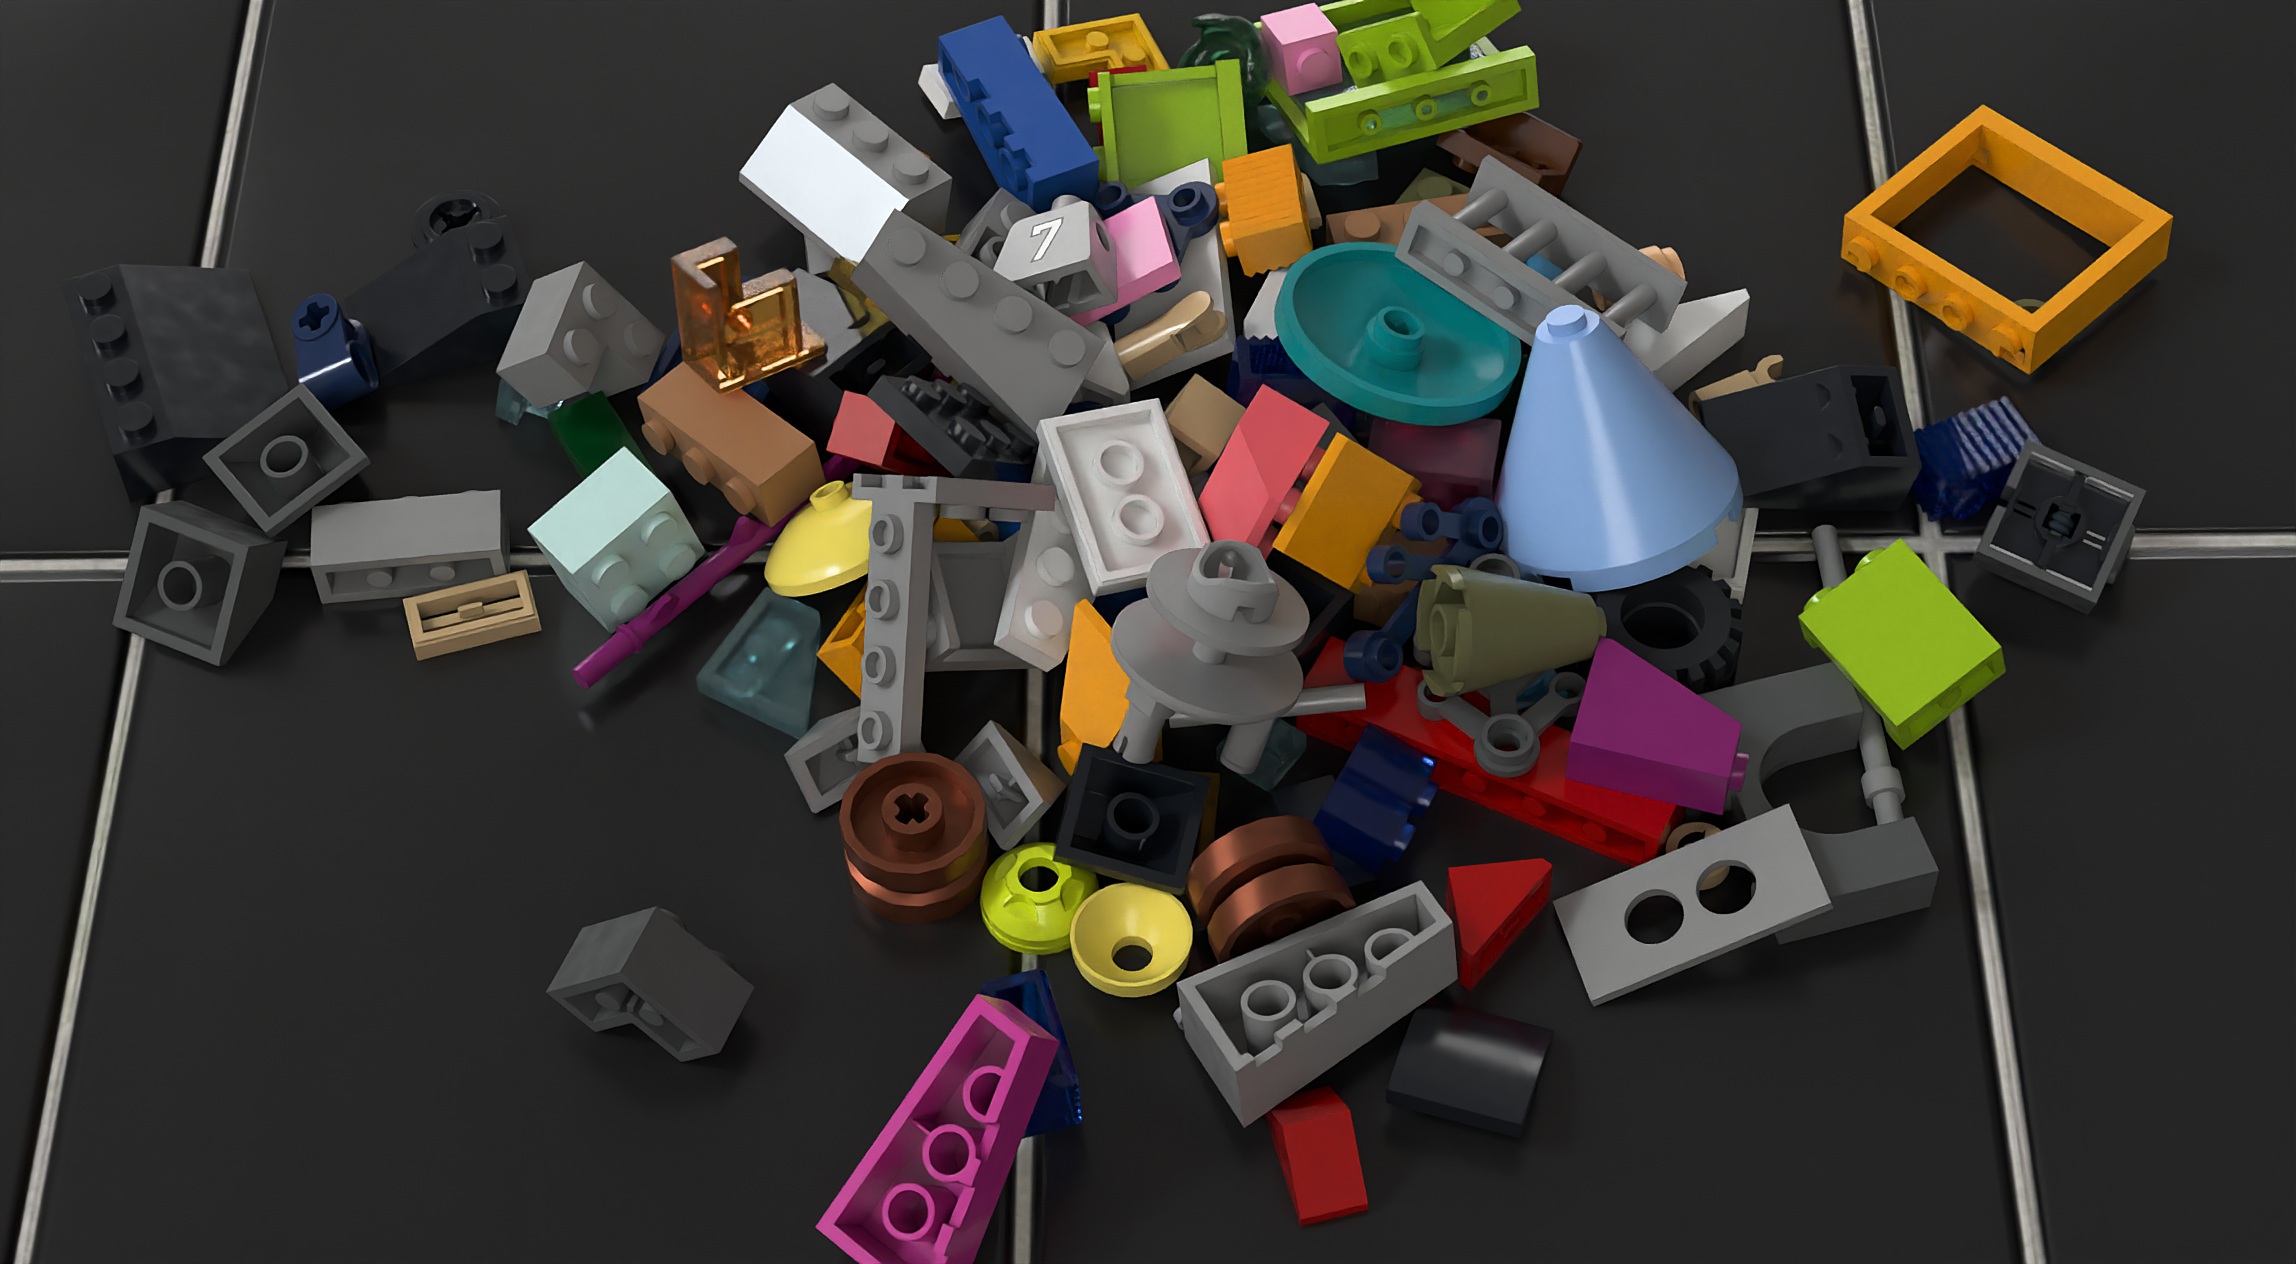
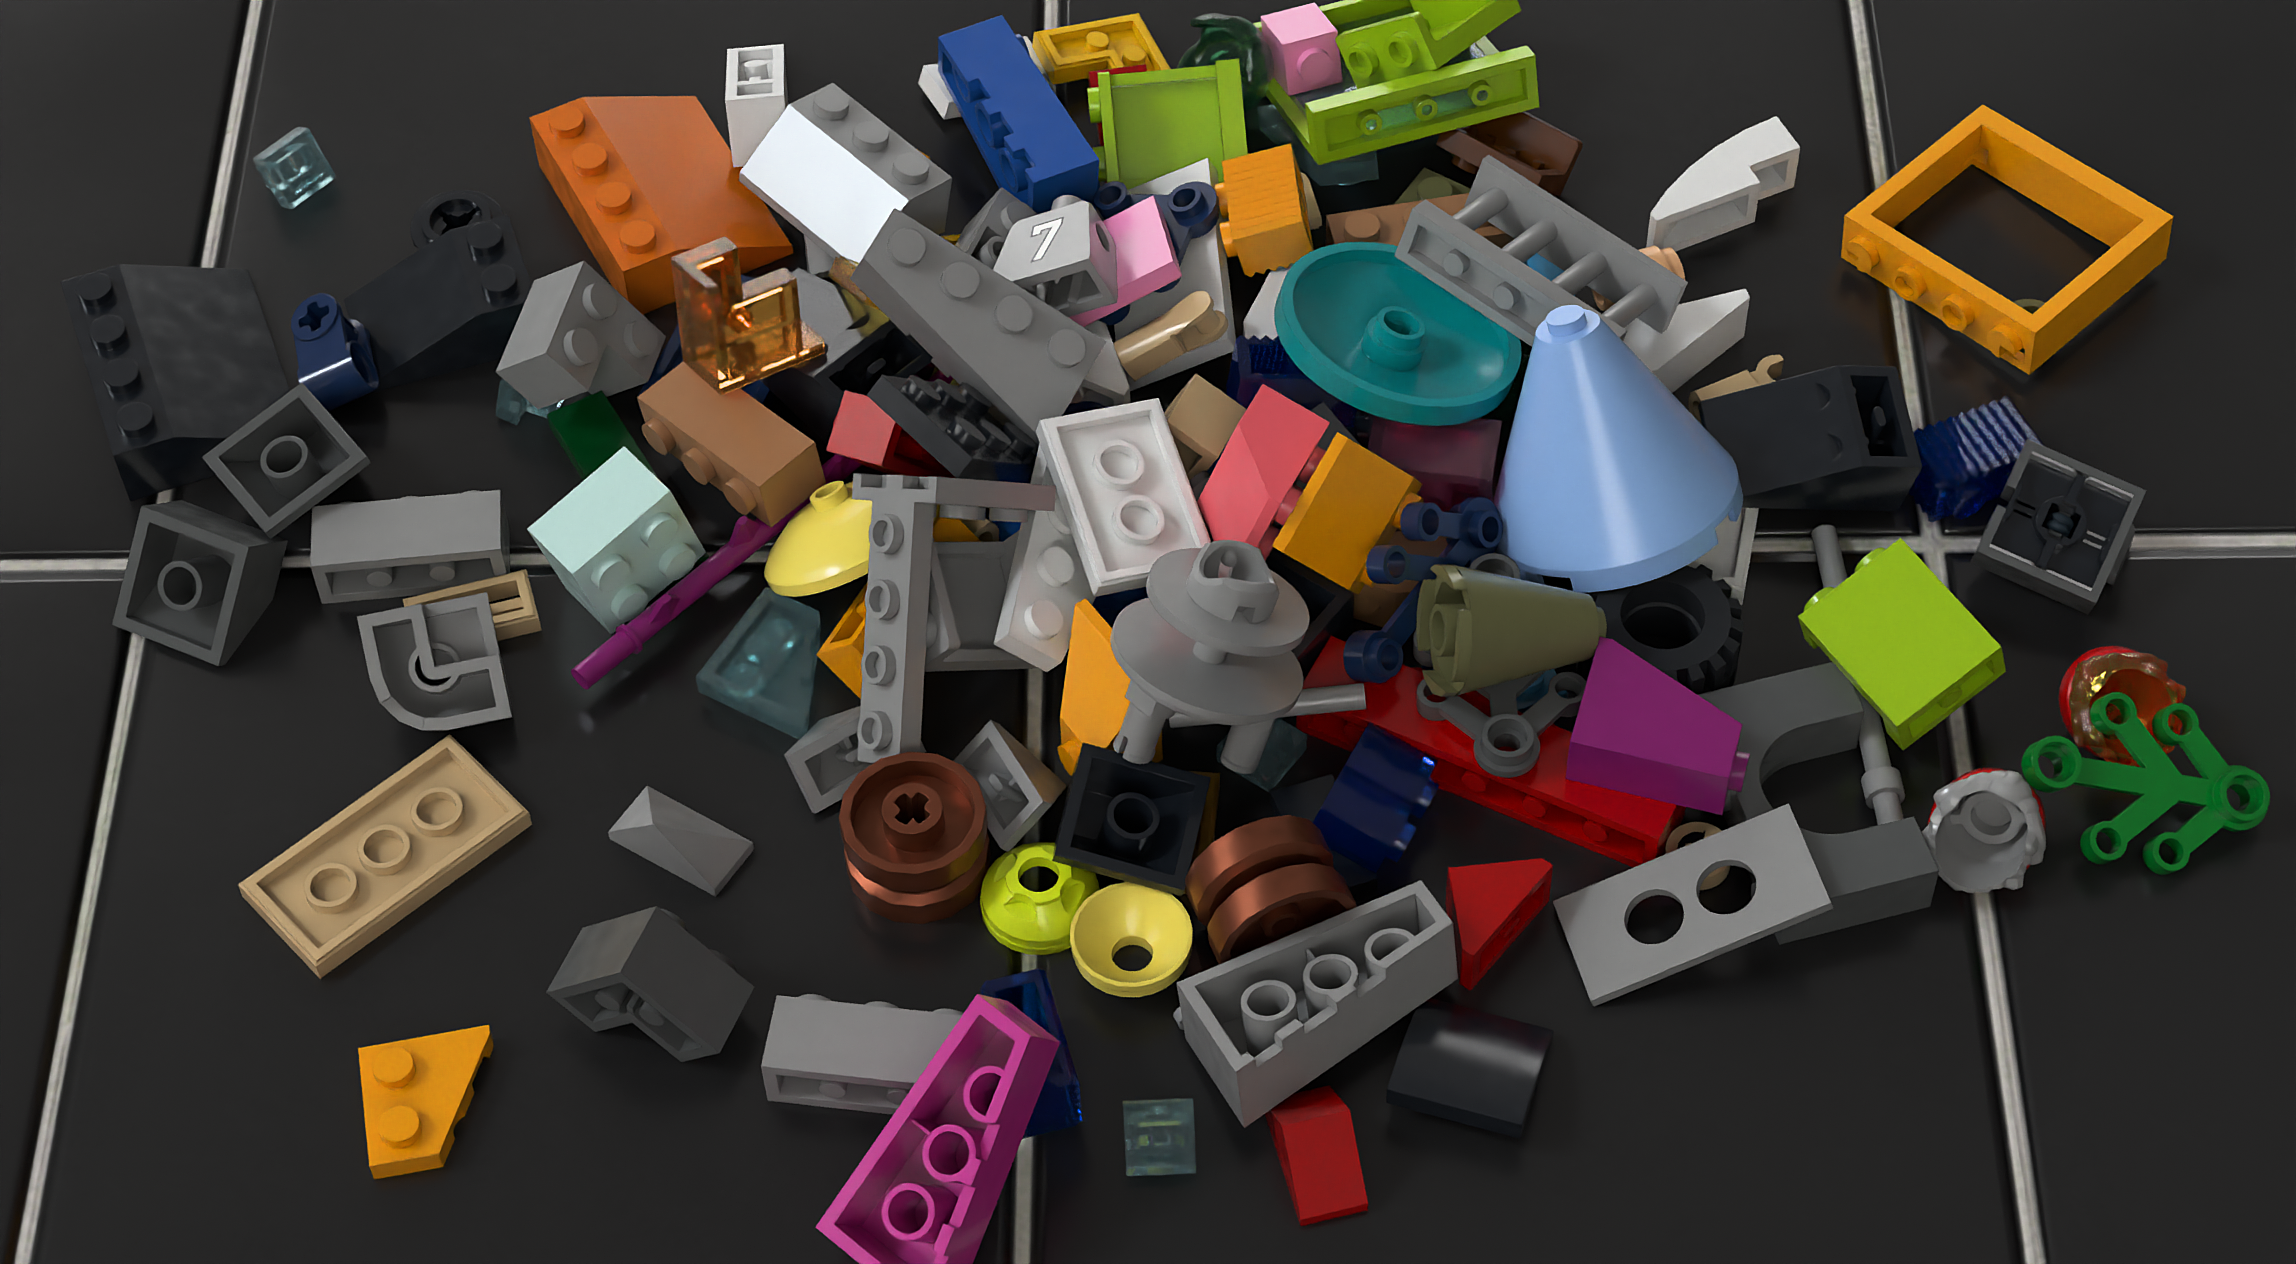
none -> tan tile [238,734,532,979]
none -> clear light blue tile [253,127,337,209]
none -> light grey brick [357,592,512,731]
none -> light orange wing [358,1025,494,1180]
none -> orange slope [529,96,793,314]
none -> light grey slope [608,786,754,897]
none -> white slope [725,44,788,168]
none -> light grey brick [761,994,963,1115]
none -> clear light blue tile [1123,1098,1196,1176]
none -> white slope [1646,116,1800,252]
none -> light grey hair [1921,767,2046,893]
none -> green plant [2021,692,2270,875]
none -> hair [2059,646,2186,767]

